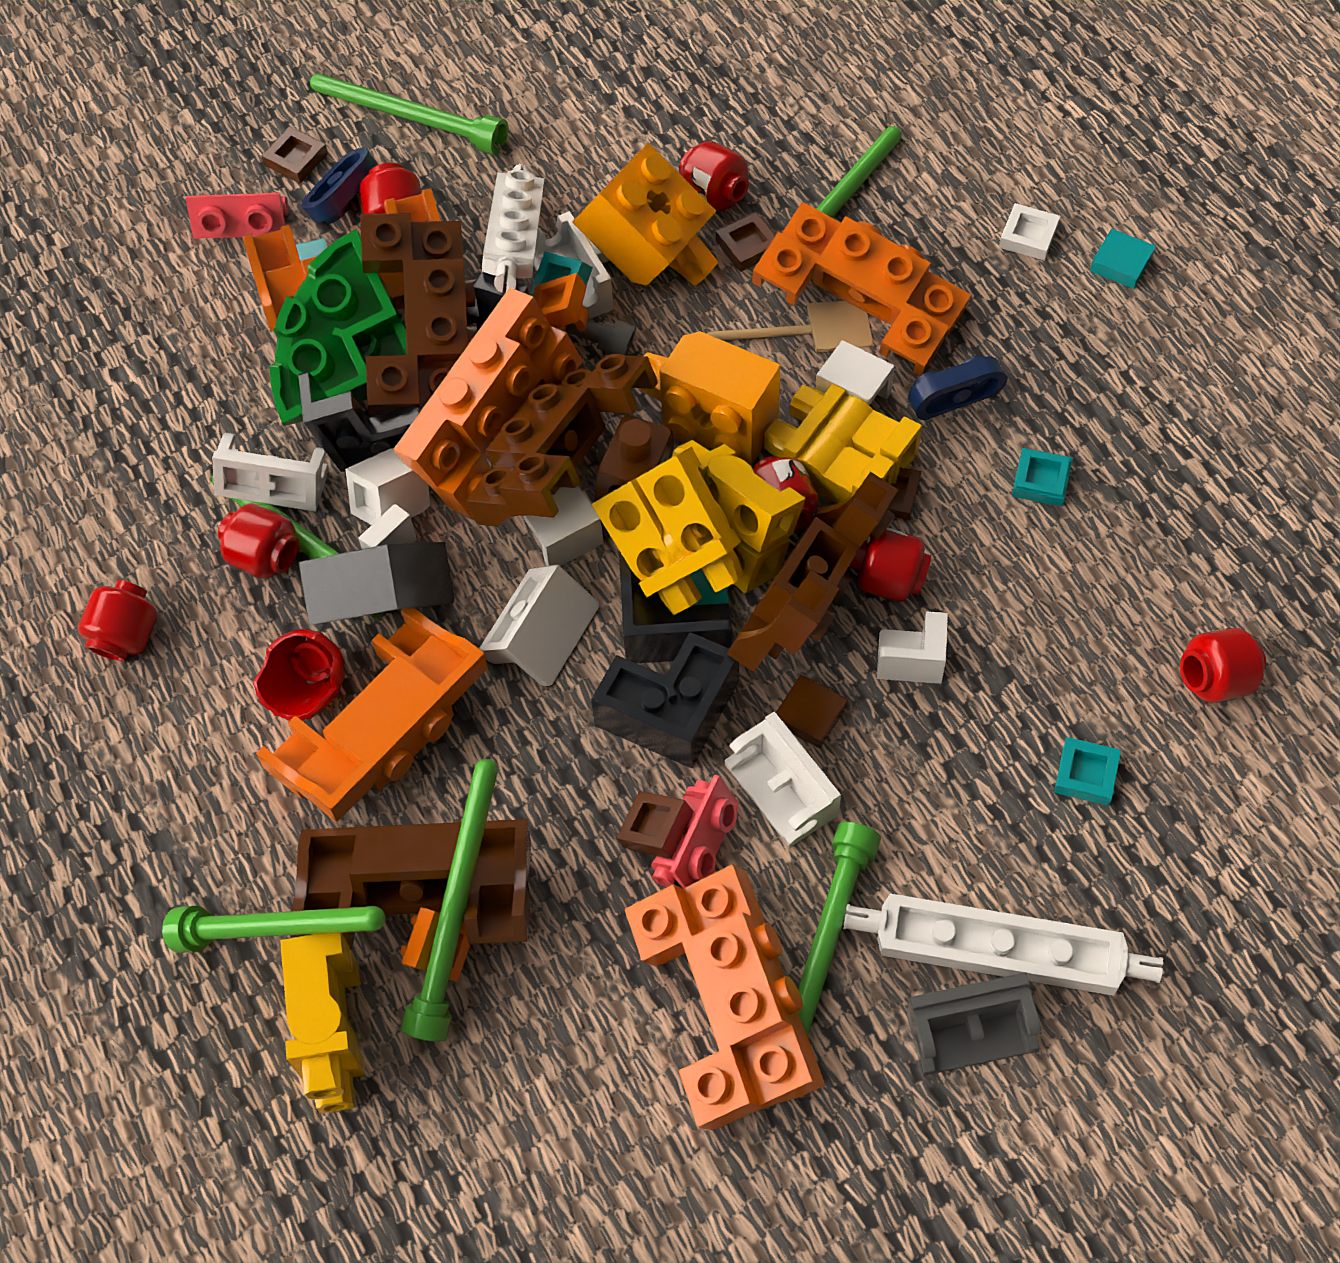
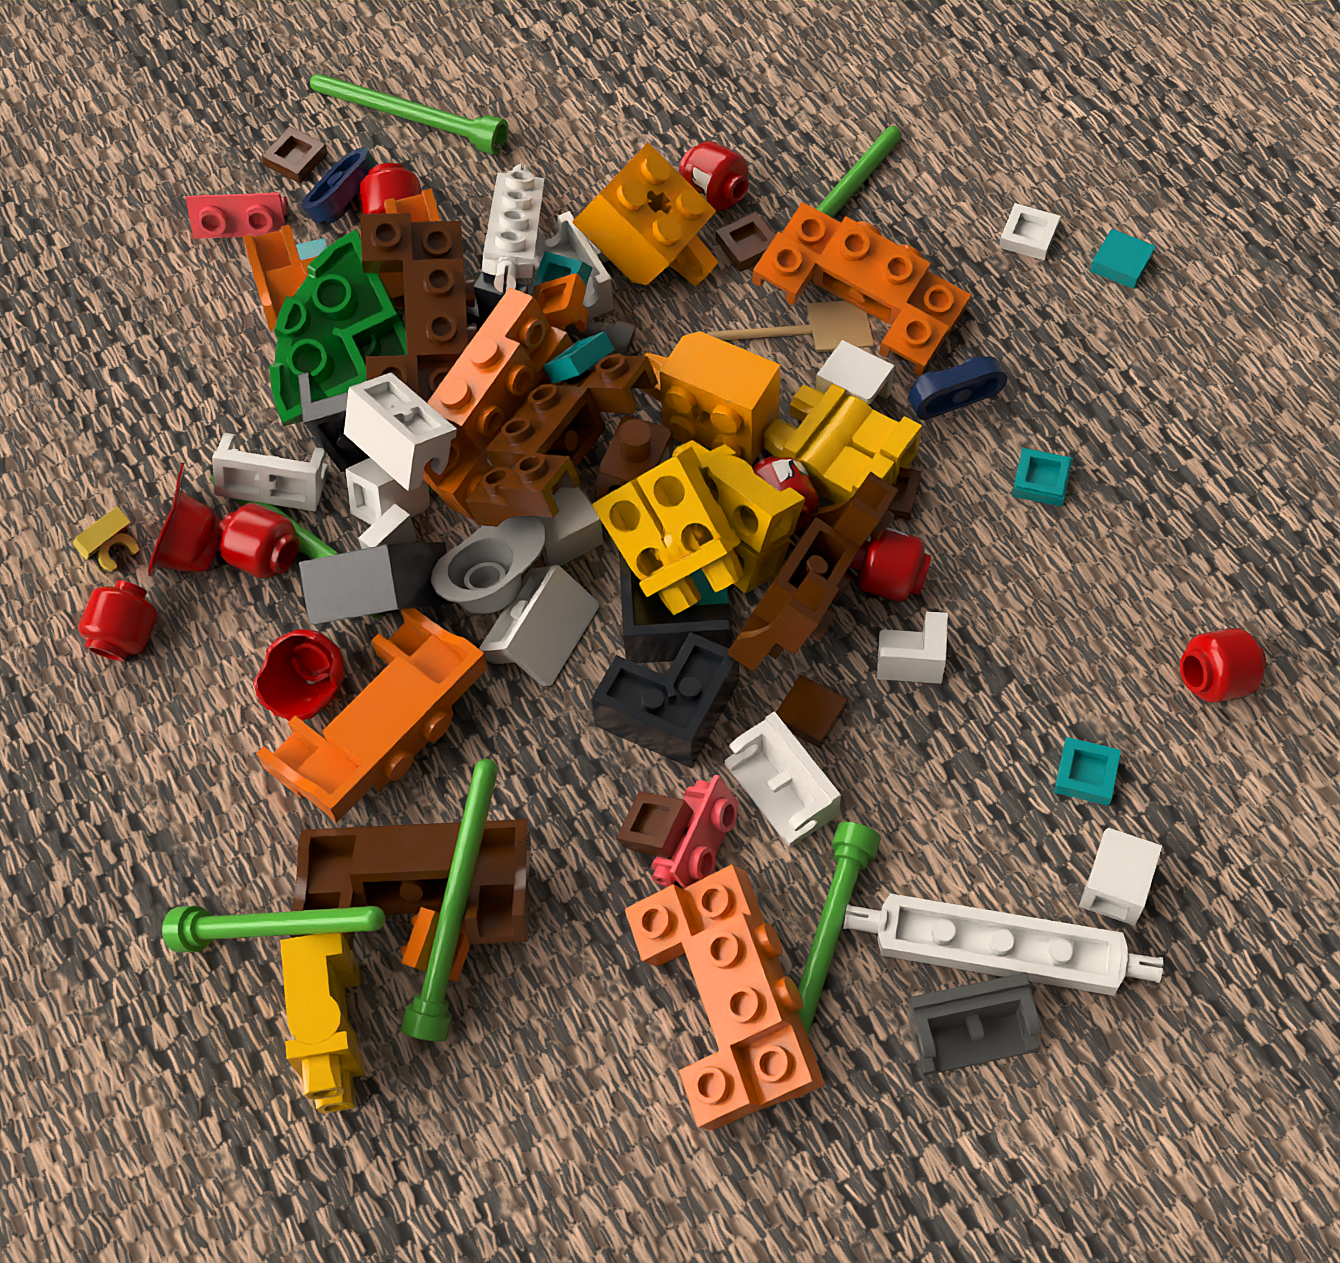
none -> light yellow tile [73,506,139,572]
none -> red piece [148,462,221,577]
none -> white hinge [344,373,457,491]
none -> light grey piece [431,516,546,617]
none -> teal tile [542,332,615,384]
none -> white panel [1079,828,1162,926]

